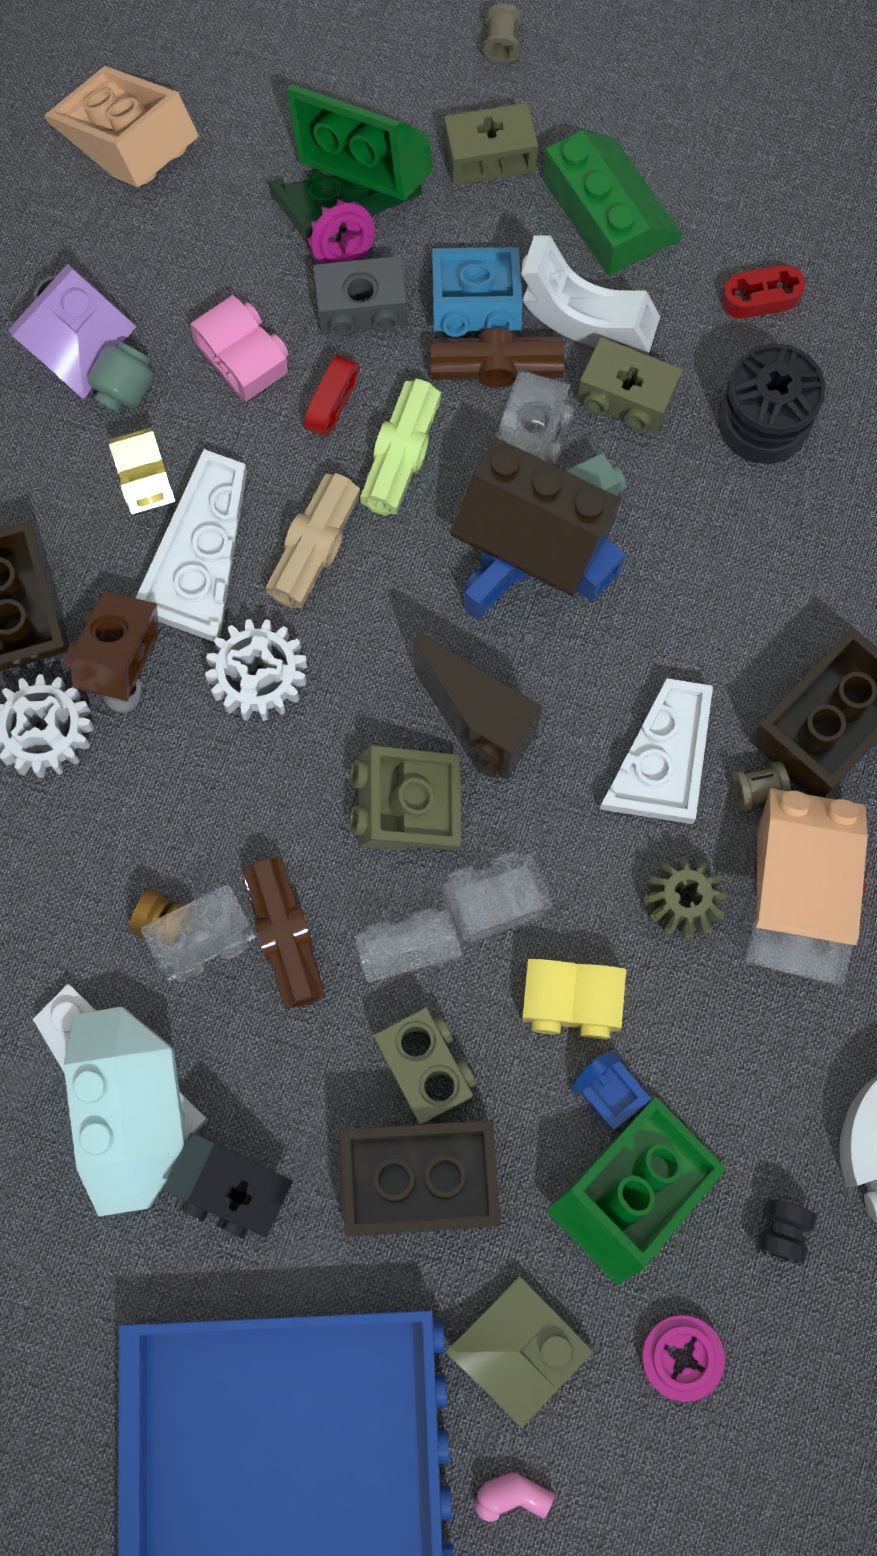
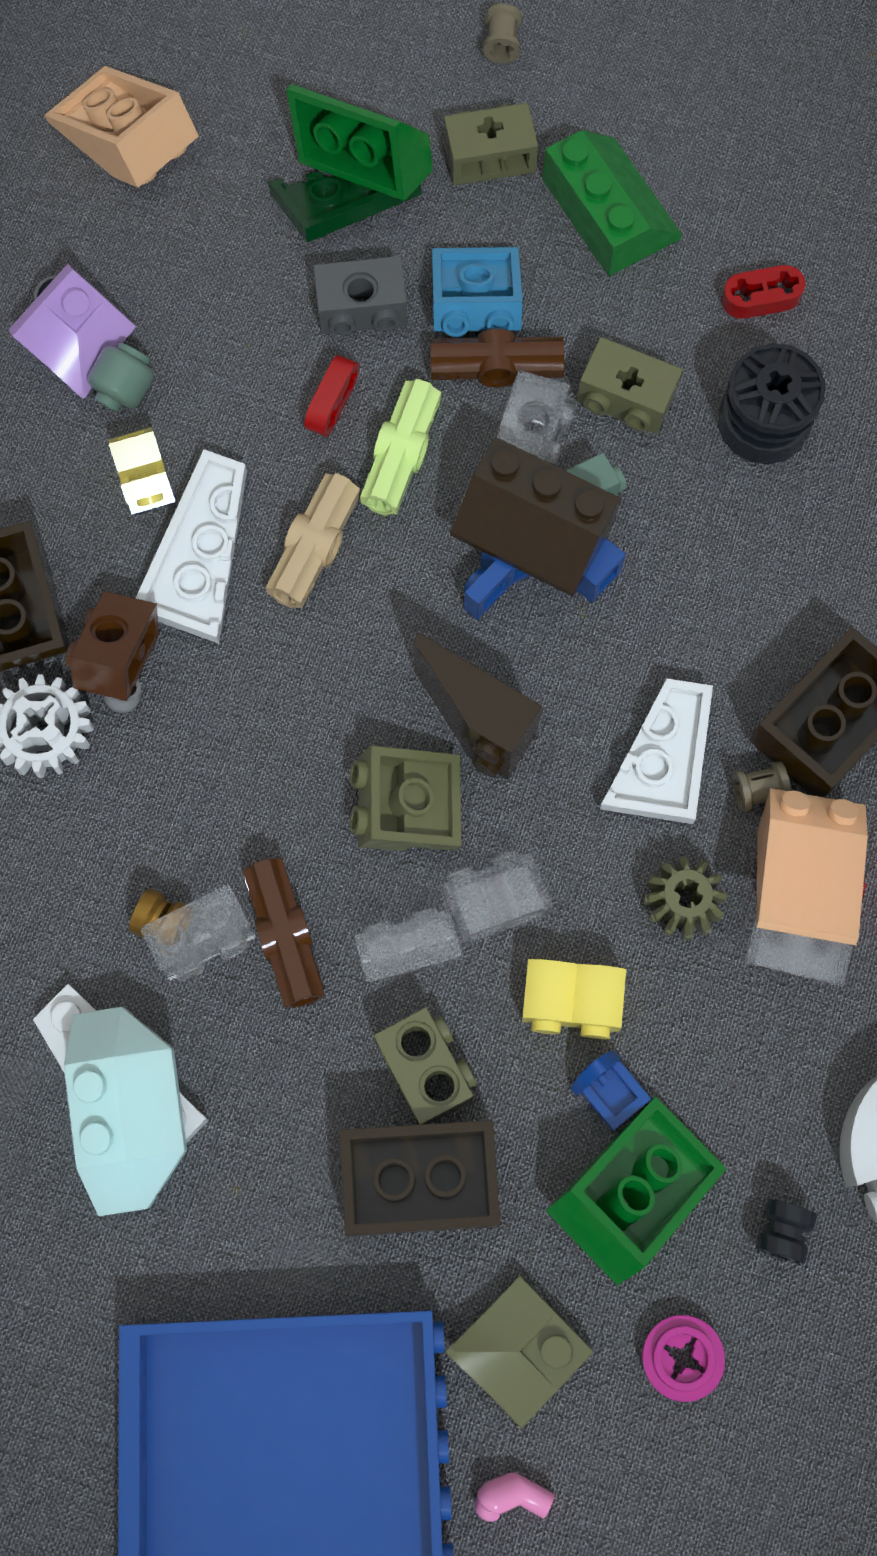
black brick [163,1132,293,1239] -> none
bright pink brick [190,295,289,402] -> none
white gear [205,619,308,721] -> none
dark pink gear [307,200,375,264] -> none
white arch [521,235,660,354] -> none

